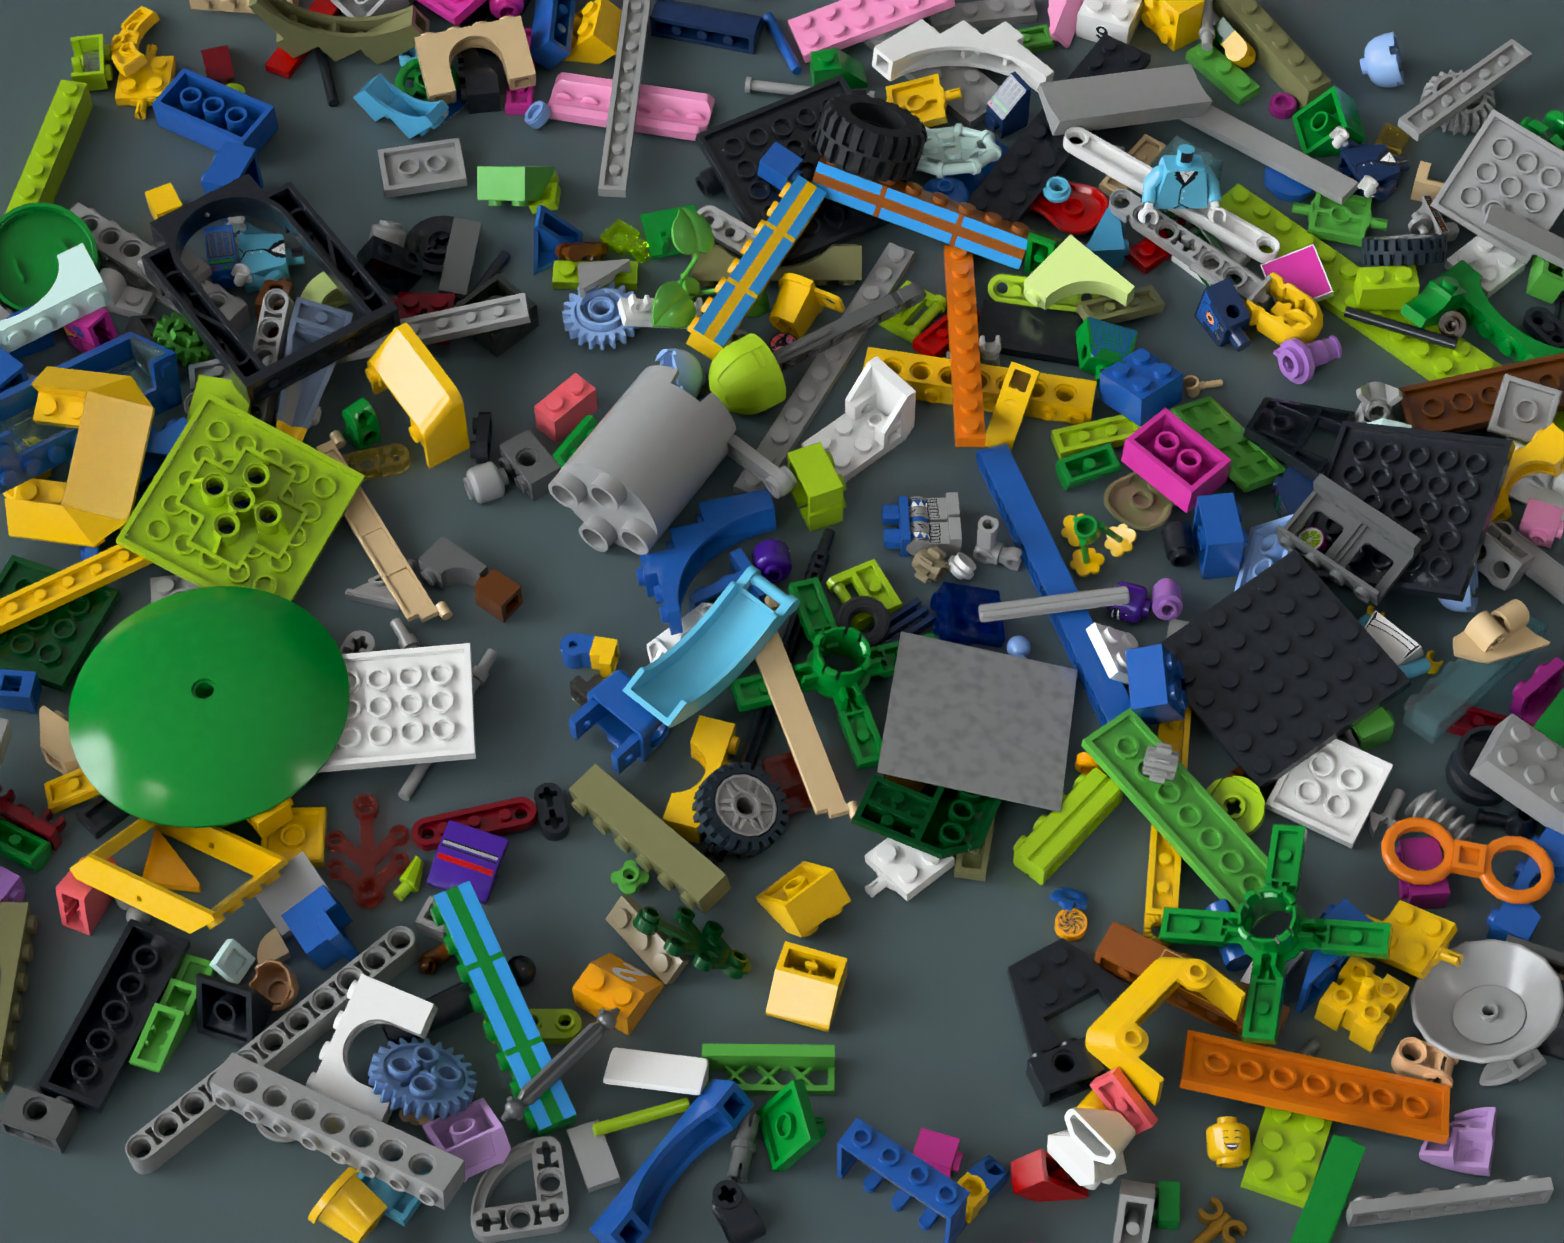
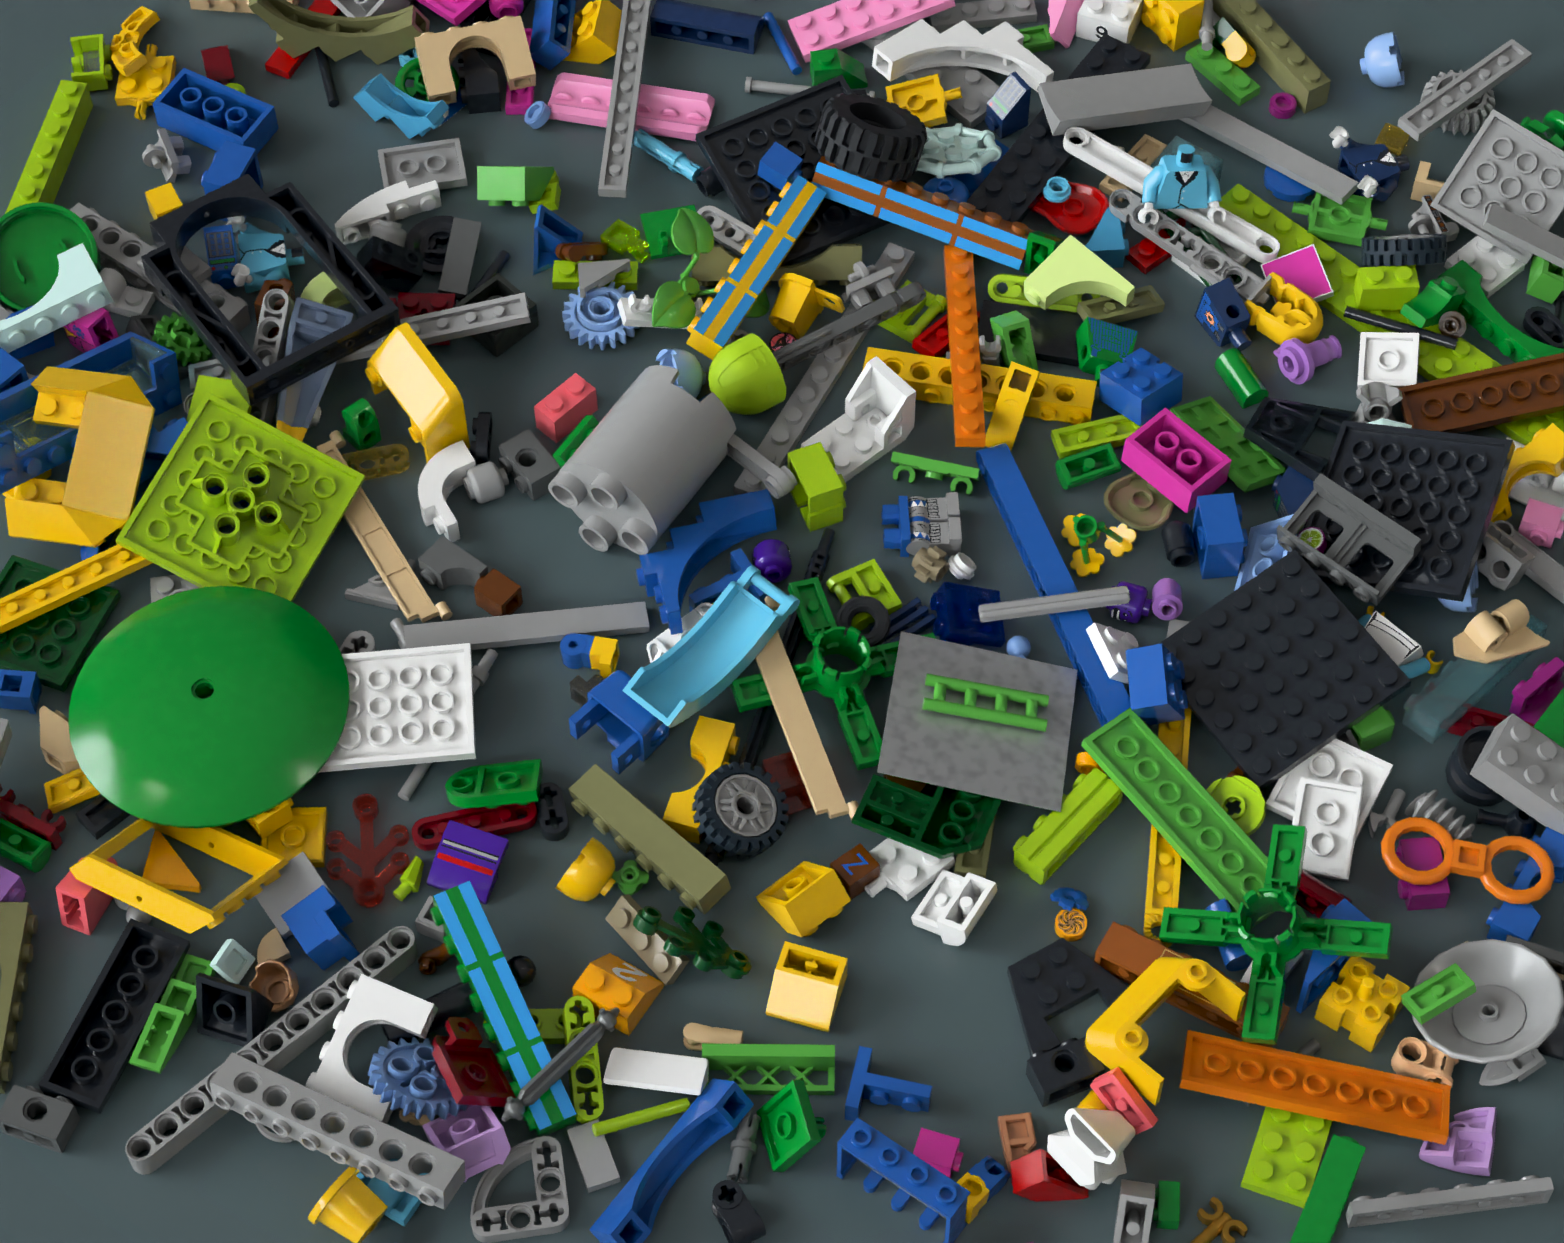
light grey bar [973,515,1023,571] -> none
light grey gear [1142,742,1179,784] -> none
tan hand [1183,375,1223,398] -> none
yellow head [1206,1116,1251,1168] -> none
green slope [1292,85,1367,158] -> none
yellow plate [1366,900,1464,980] -> none
light grey tile [1487,374,1563,444] -> none
none -> light grey hips [142,128,192,183]
none -> white slope [334,180,442,245]
none -> light grey tile [403,601,650,650]
none -> white arch [418,440,476,542]
none -> dark red plate [432,1017,516,1107]
none -> green plate [445,759,543,808]
none -> yellow cylinder [556,837,616,902]
none -> lime beam [562,995,604,1124]
none -> medium azure pin [633,129,704,183]
none -> tan bar [683,1023,743,1051]
none -> reddish brown brick [830,843,880,900]
none -> light grey hips [841,261,896,310]
none -> blue bracket [845,1046,932,1121]
none -> bright green plate [891,451,982,495]
none -> white brick [911,869,997,946]
none -> bright green bar [922,673,1049,732]
none -> bright green arch [990,310,1038,371]
none -> nougat tile [997,1112,1037,1178]
none -> green brick [1214,348,1269,409]
none -> white tile [1292,777,1364,882]
none -> dark red brick [1295,870,1352,918]
none -> white plate [1357,332,1420,389]
none -> bright green plate [1401,963,1476,1025]

